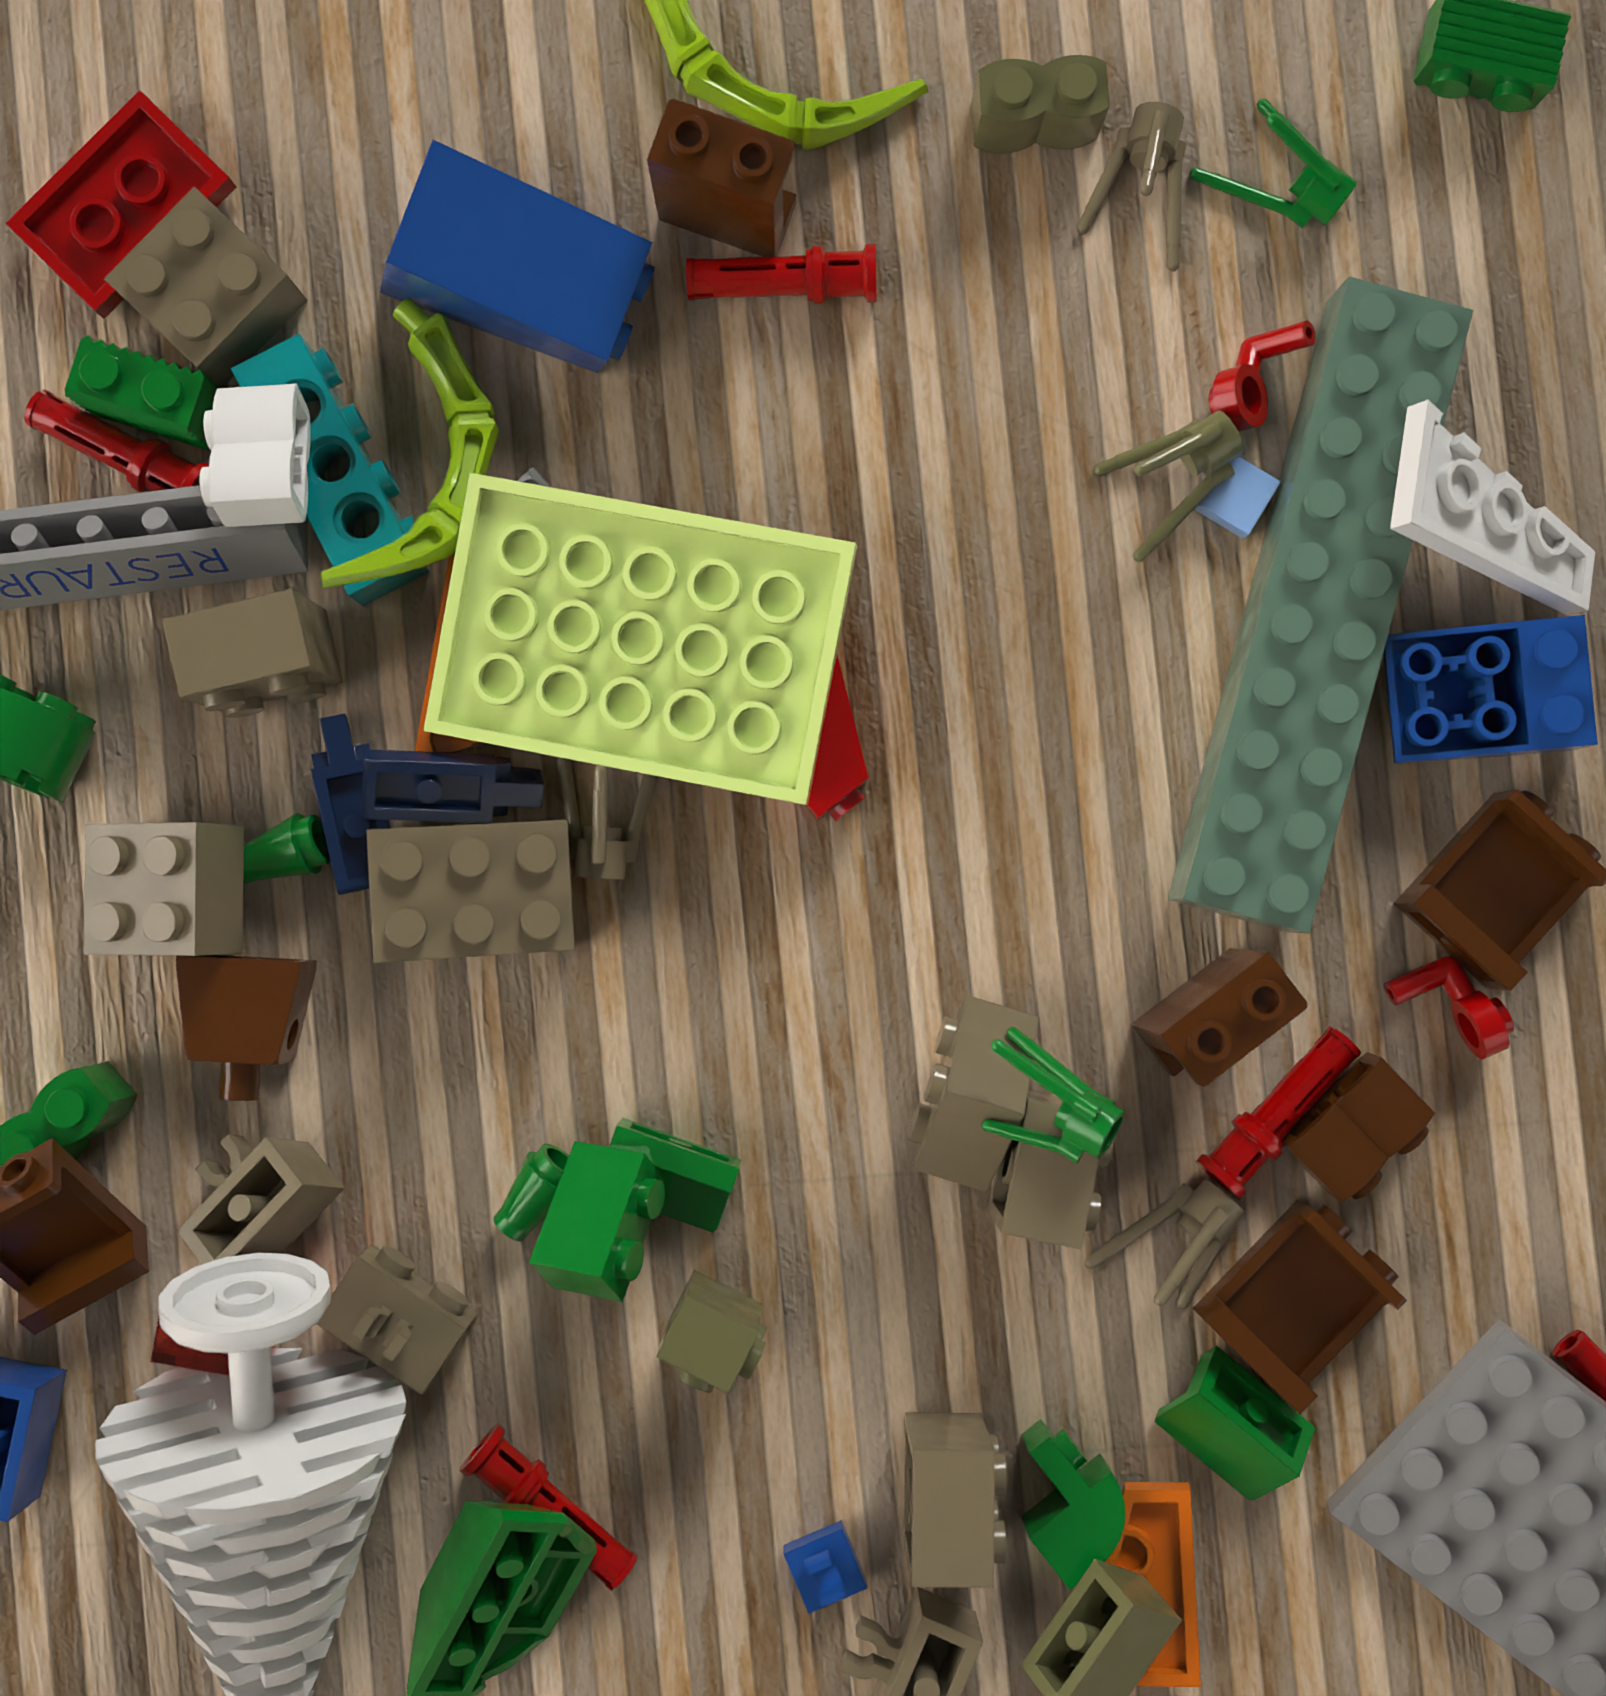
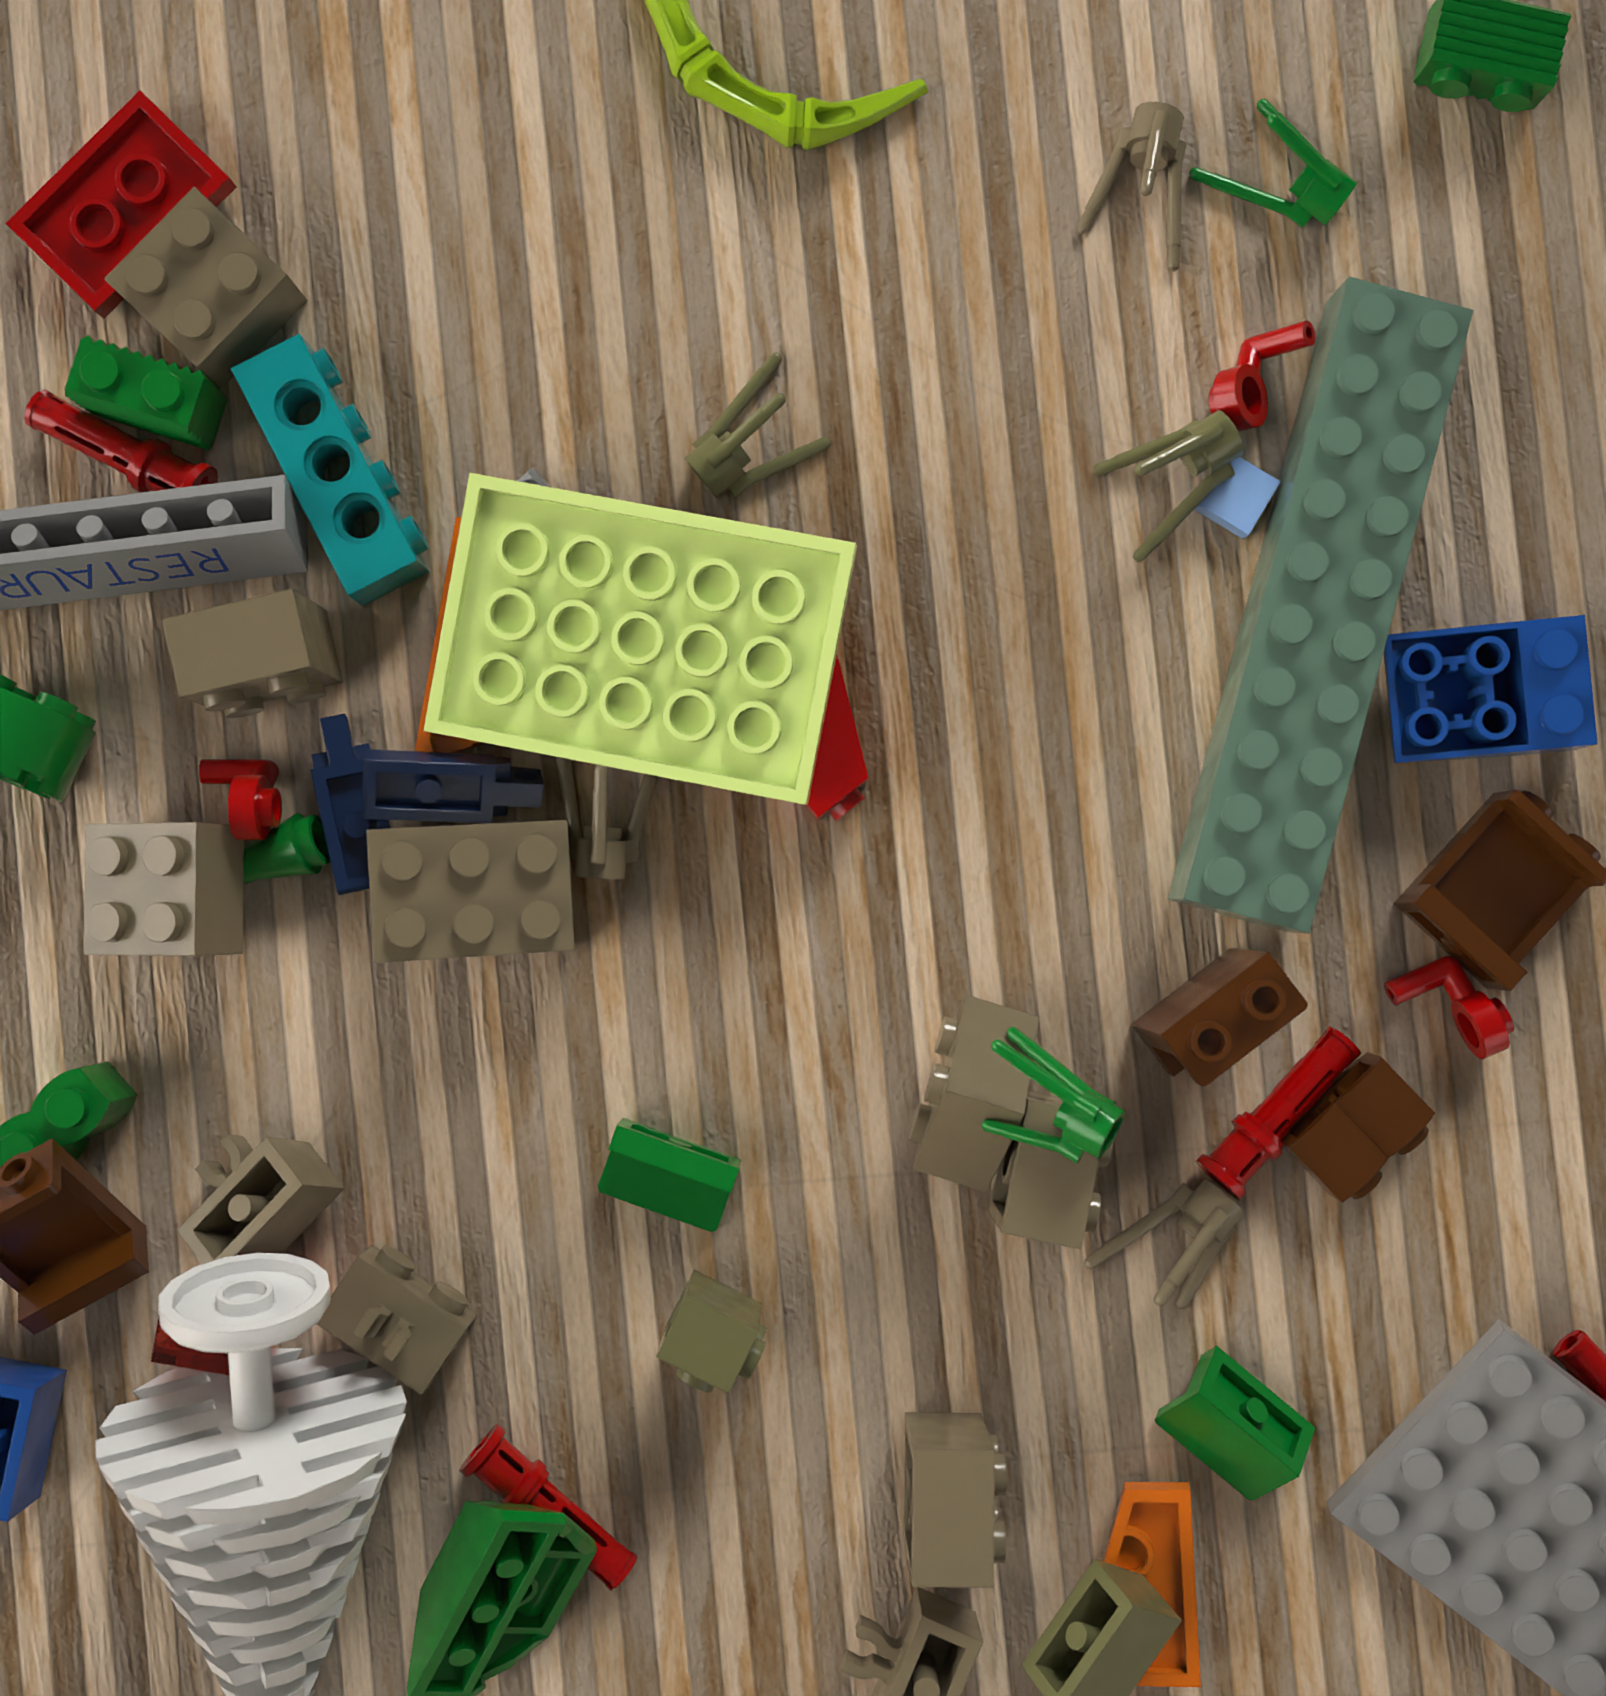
reddish brown torso [176,955,317,1101] -> none
white brick [200,384,311,527] -> none
lime animal [321,298,499,589] -> none
blue slope [380,139,655,373] -> none
green cone [493,1144,569,1242] -> none
green brick [529,1141,665,1302] -> none
reddish brown panel [647,99,796,257] -> none
red pin [686,244,877,304] -> none
blue tile [783,1520,868,1614] -> none
olive brick [971,55,1110,153] -> none
green brick [1021,1419,1125,1590] -> none
reddish brown panel [1192,1200,1407,1415] -> none
white wing [1390,400,1595,615] -> none
none -> red plate [199,759,282,840]
none -> olive plant [685,352,831,498]

